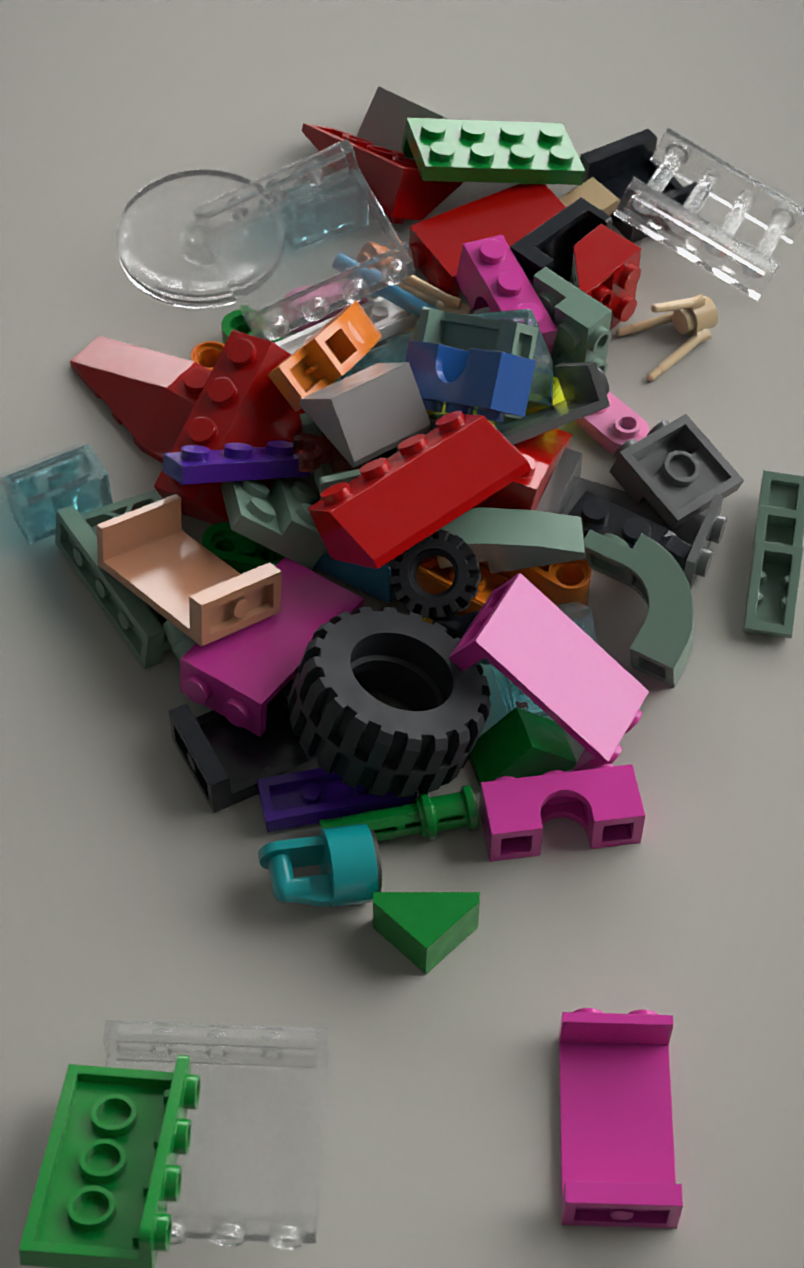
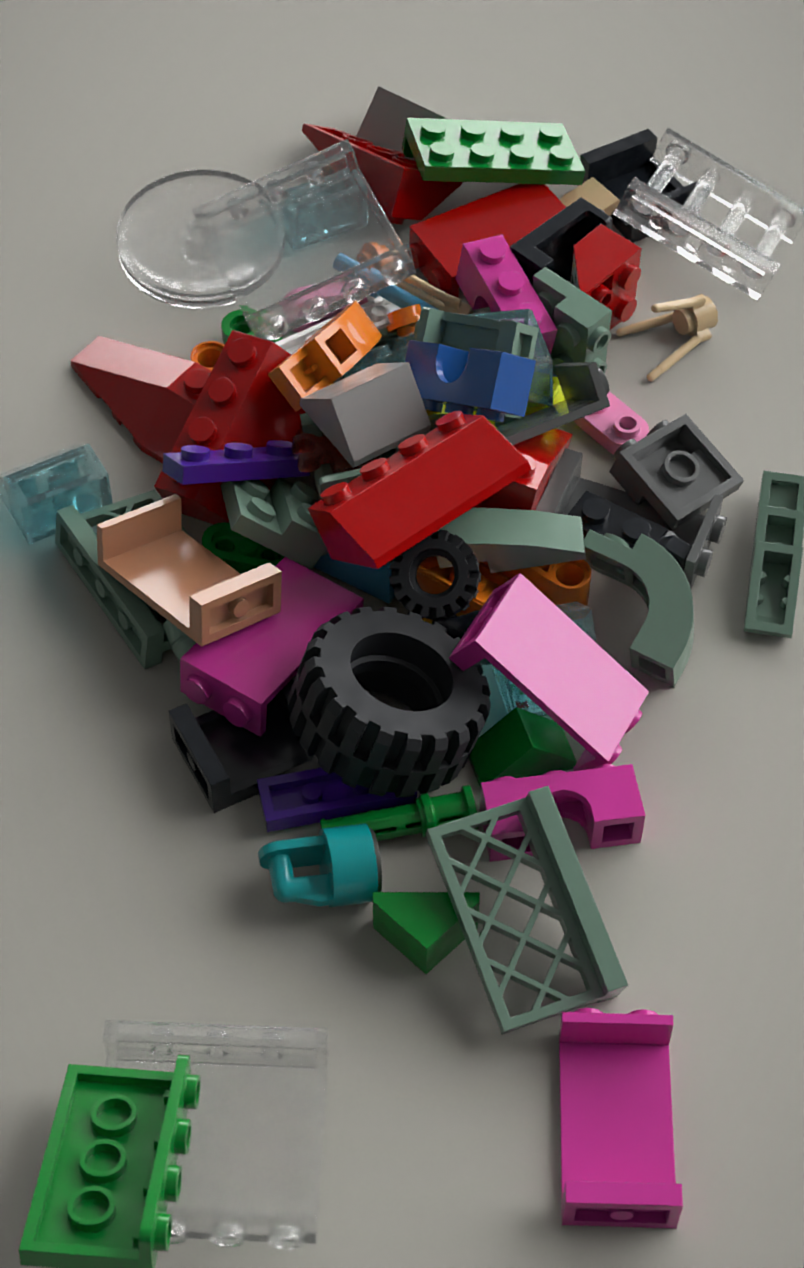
none -> orange plate [386,304,422,339]
none -> sand green fence [425,786,628,1035]

